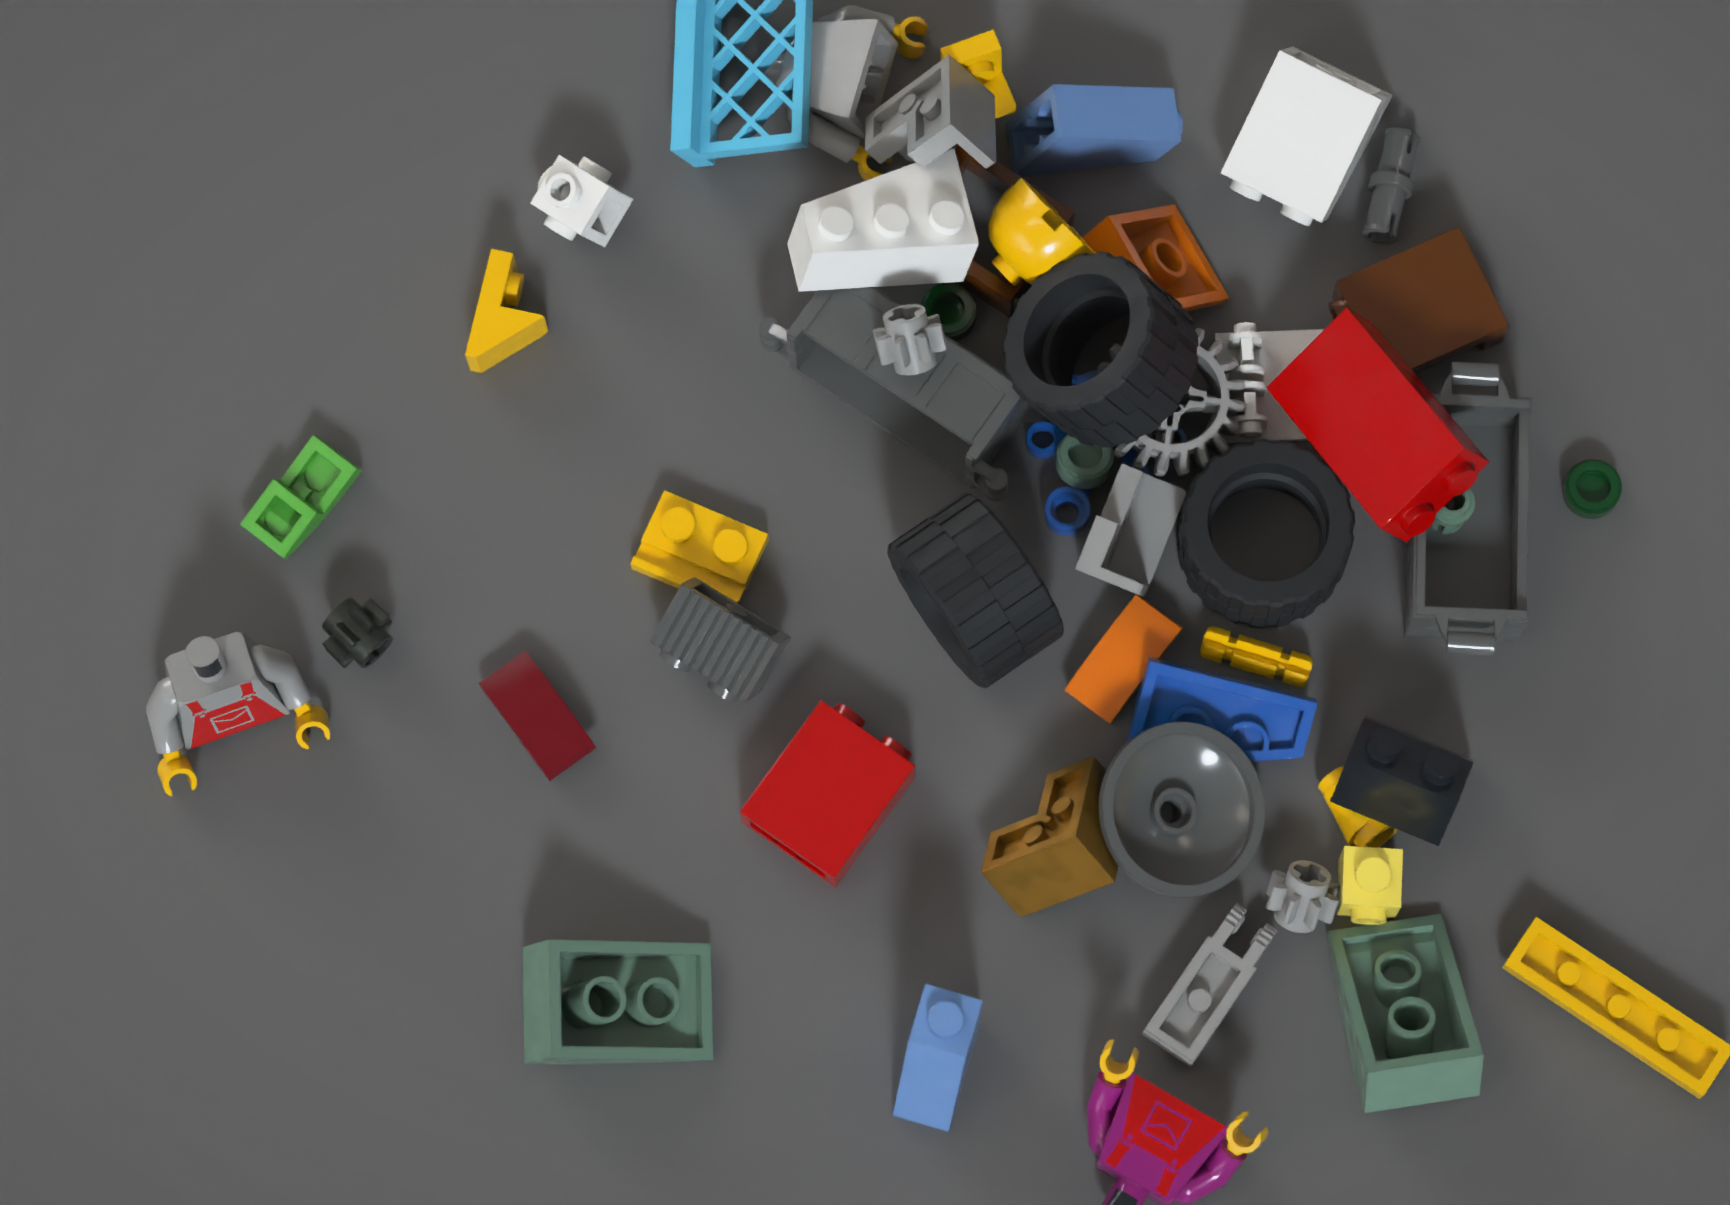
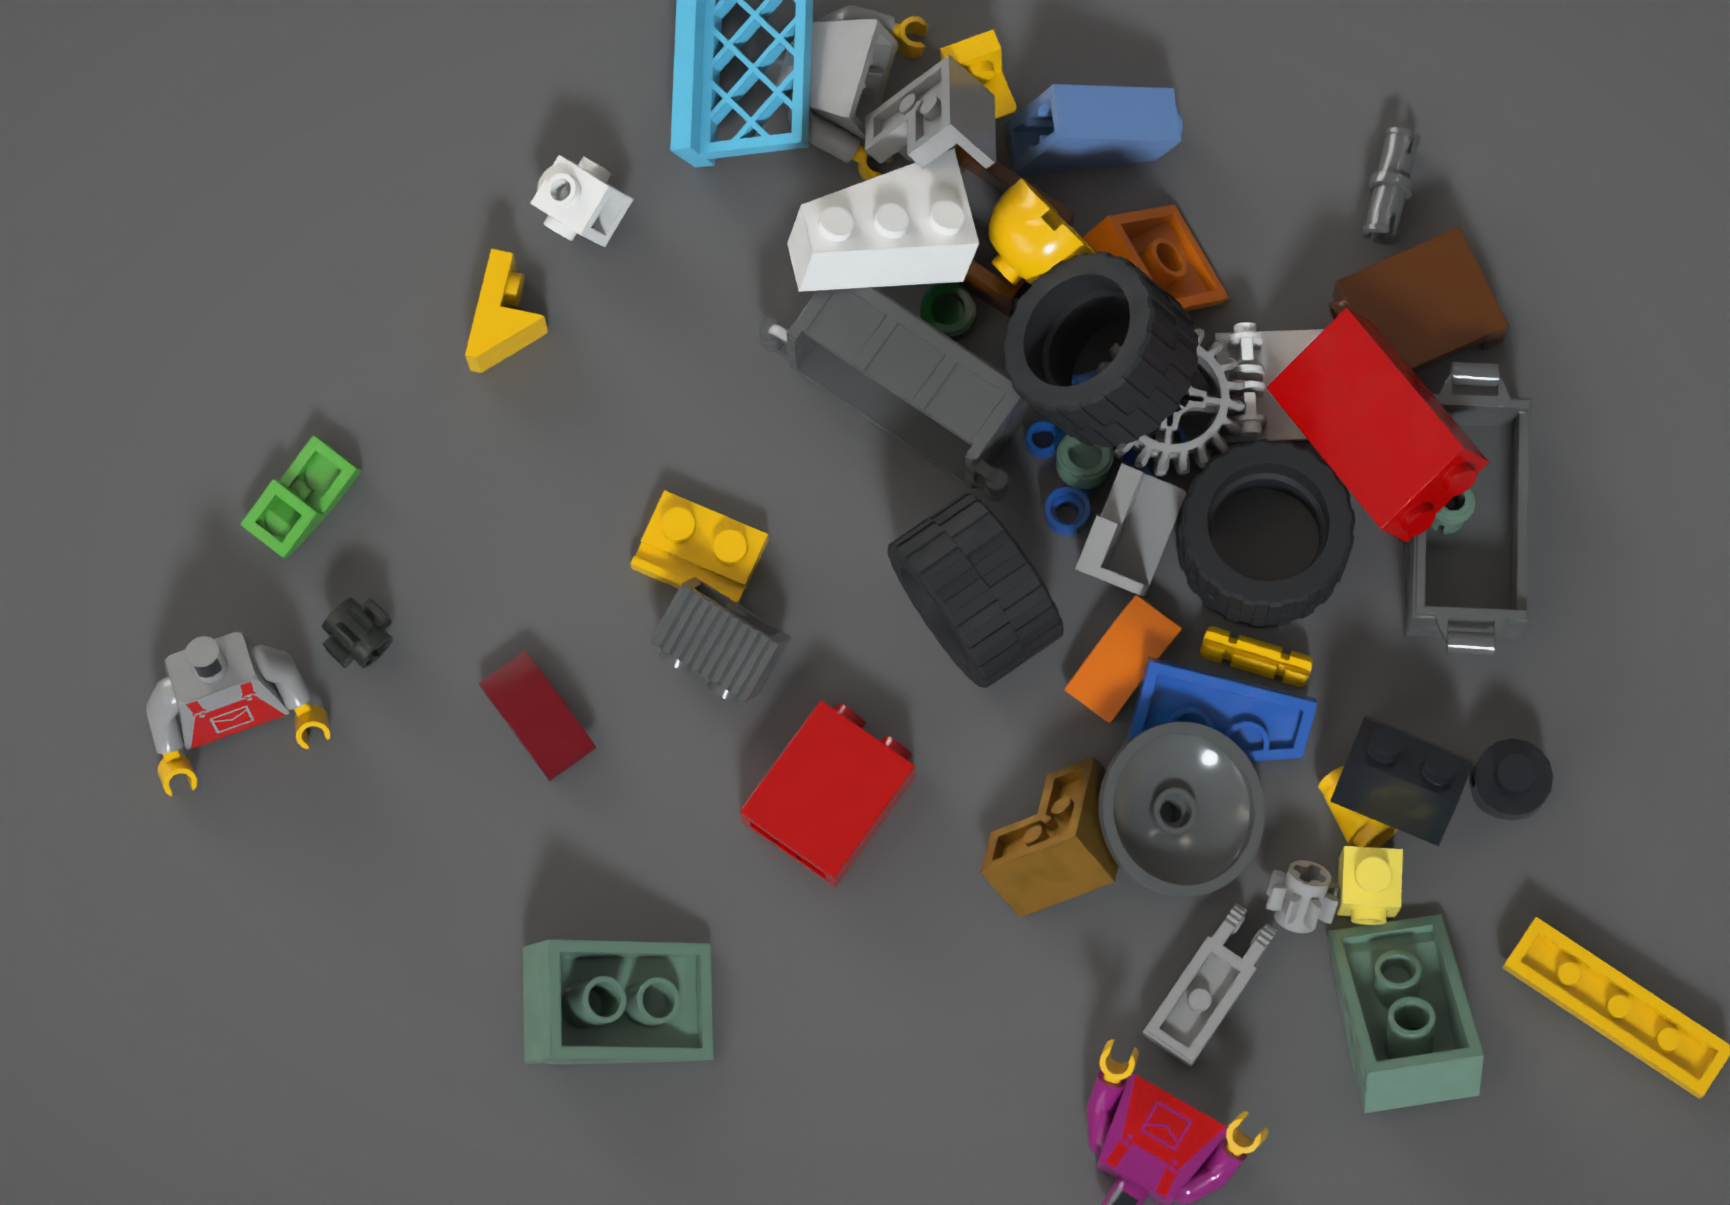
light grey gear [873,304,947,376] -> none
medium blue slope [893,984,983,1133] -> none
white slope [1221,47,1393,226] -> none
dark green tile [1562,459,1622,519] -> none
none -> black piece [1470,738,1553,820]

